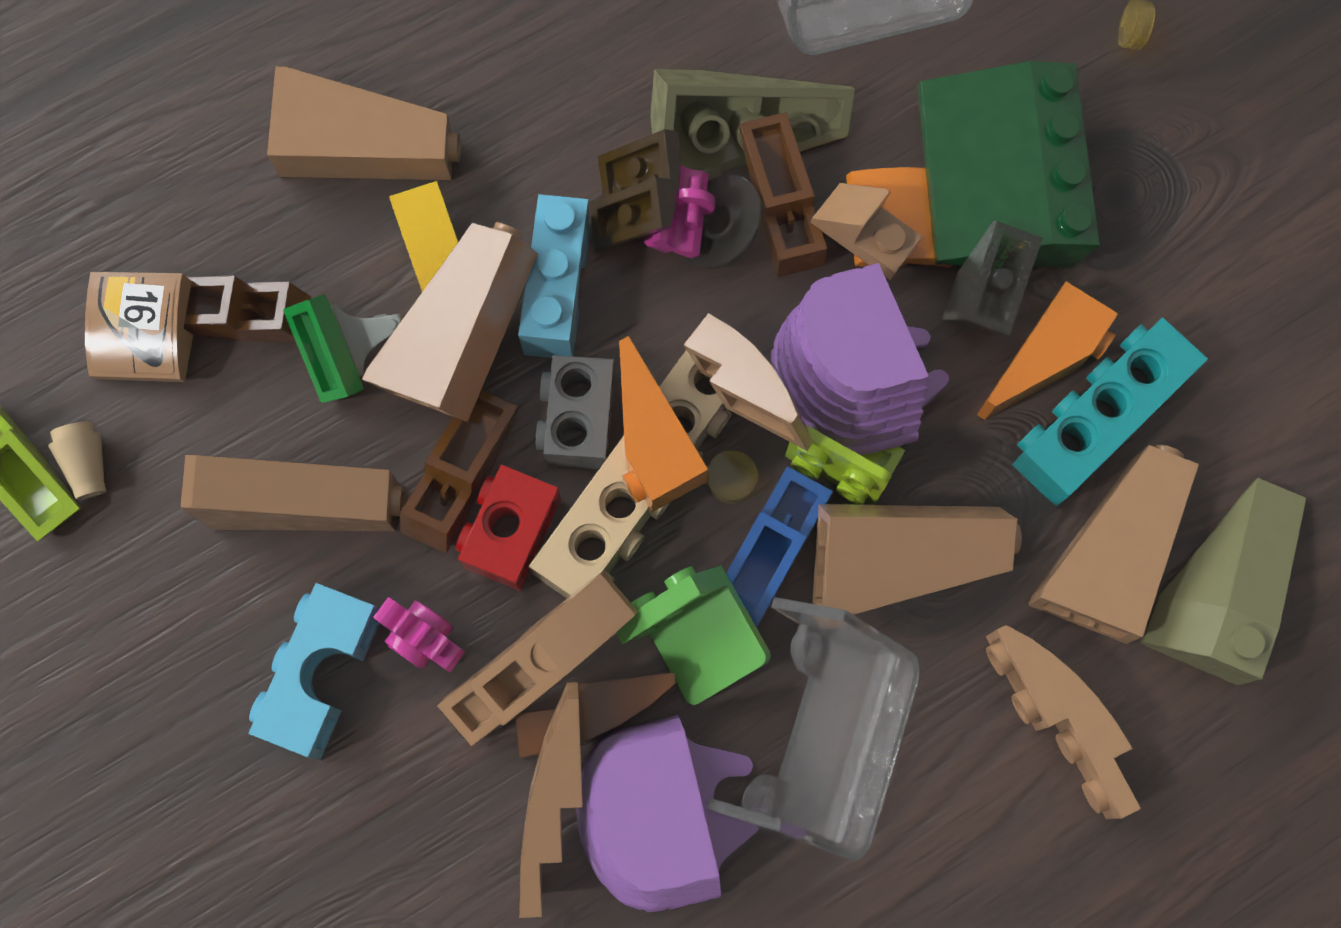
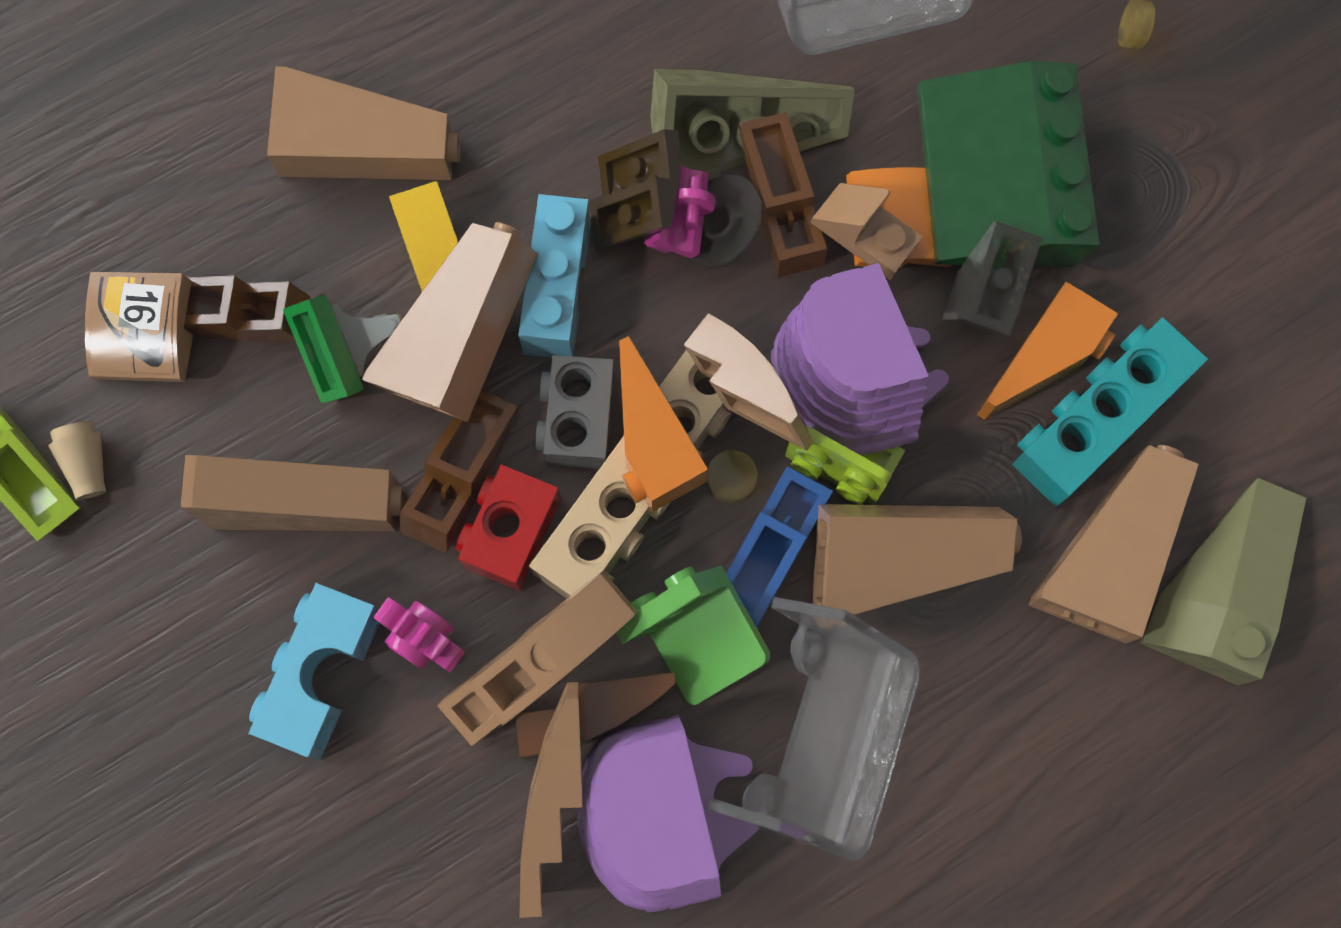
medium nougat slope [986,625,1141,819] -> none

